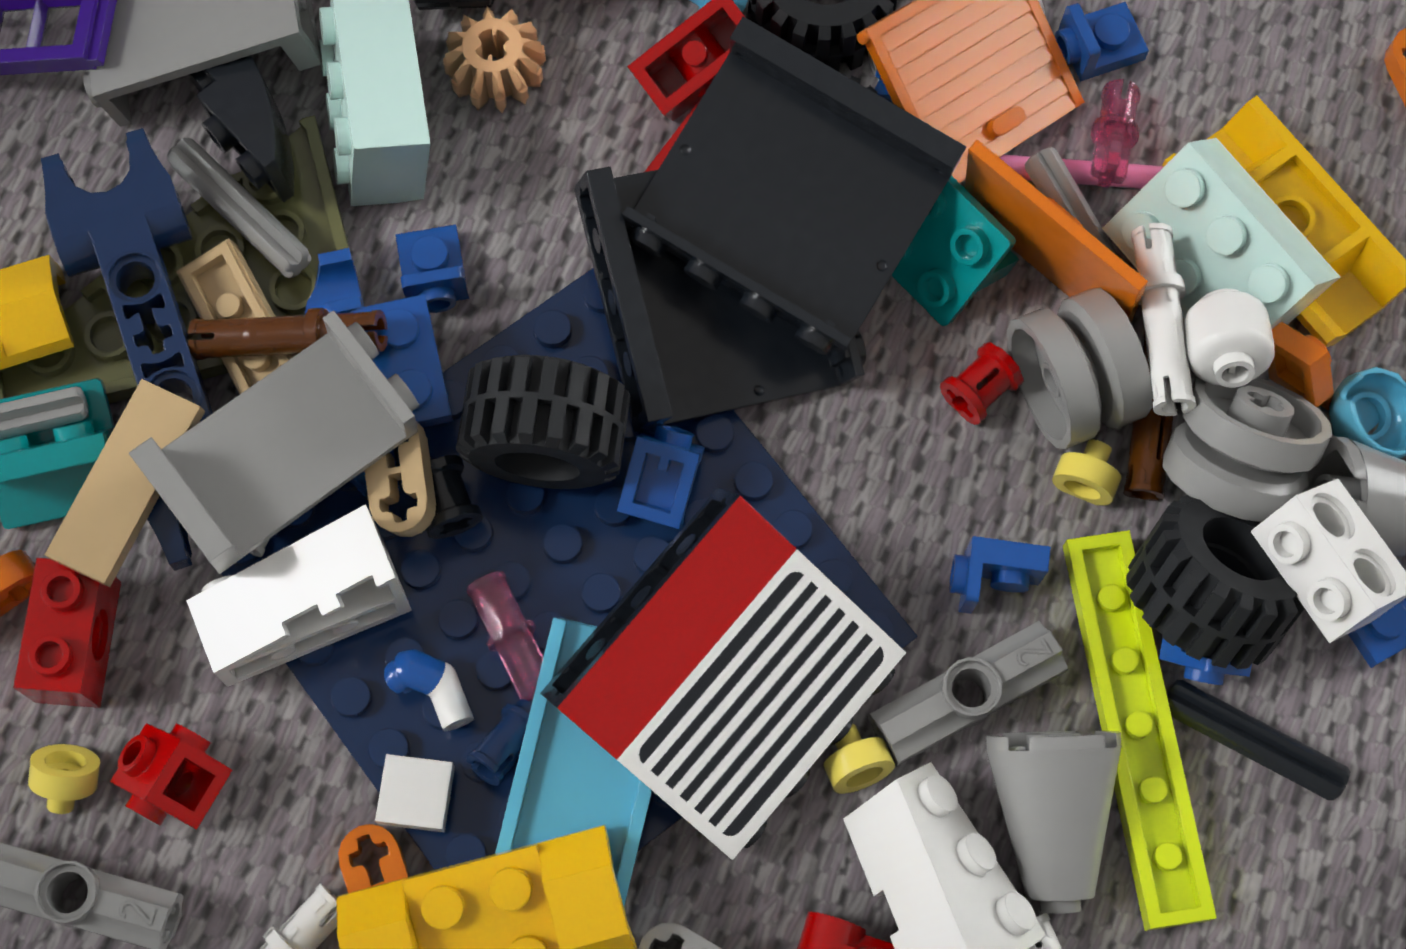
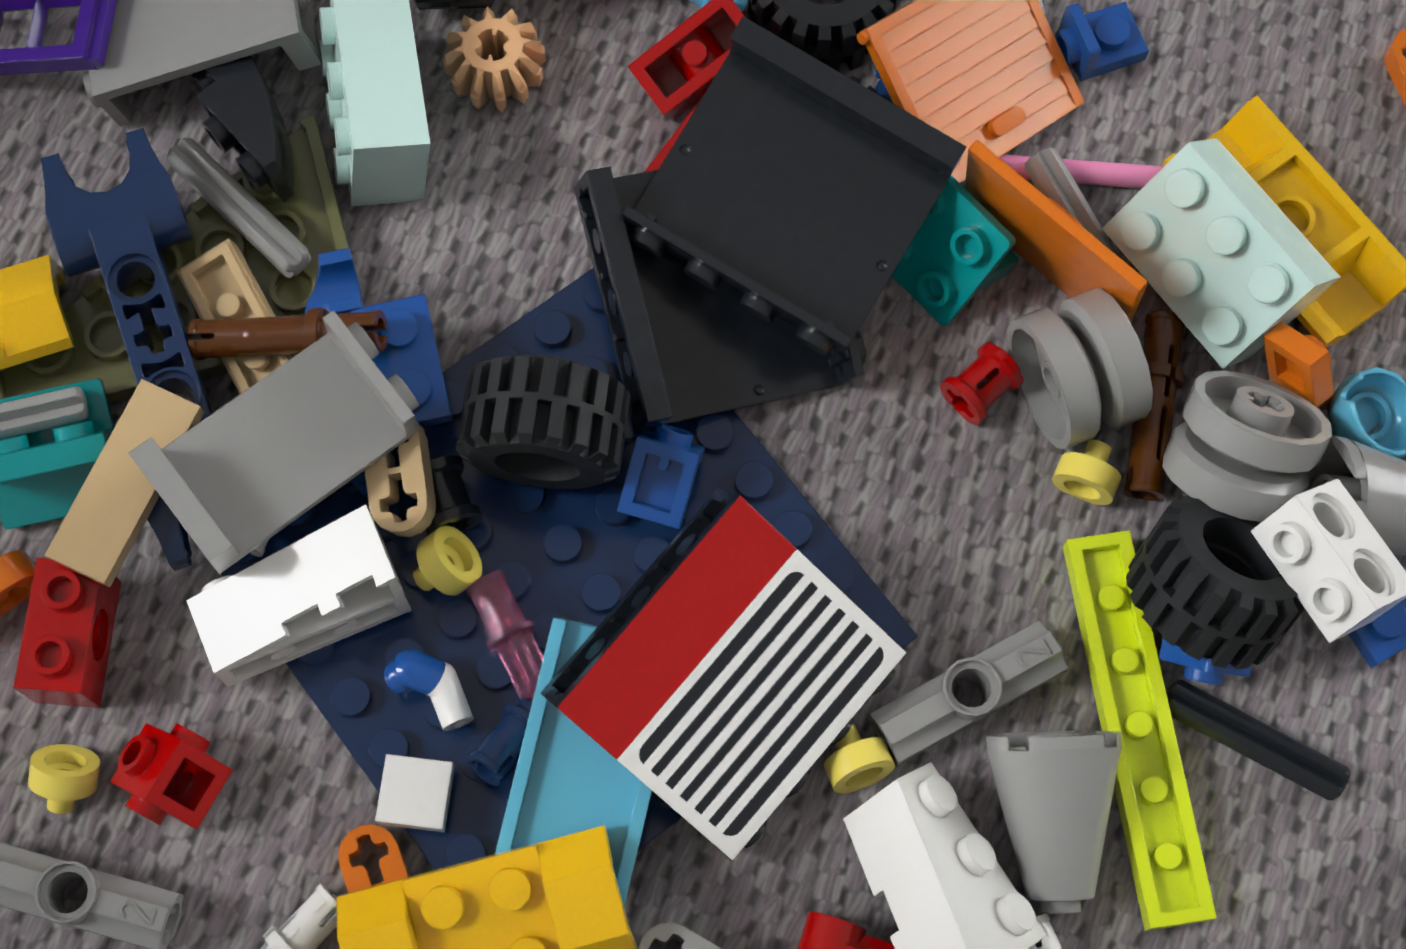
blue bracket [395,224,469,313] -> none
blue bracket [949,536,1051,614] -> none
clear pink axle [1090,79,1141,188] -> none
white pin [1131,223,1196,416] -> none
white head [1183,288,1275,388] -> none
none -> light yellow tile [413,526,482,596]

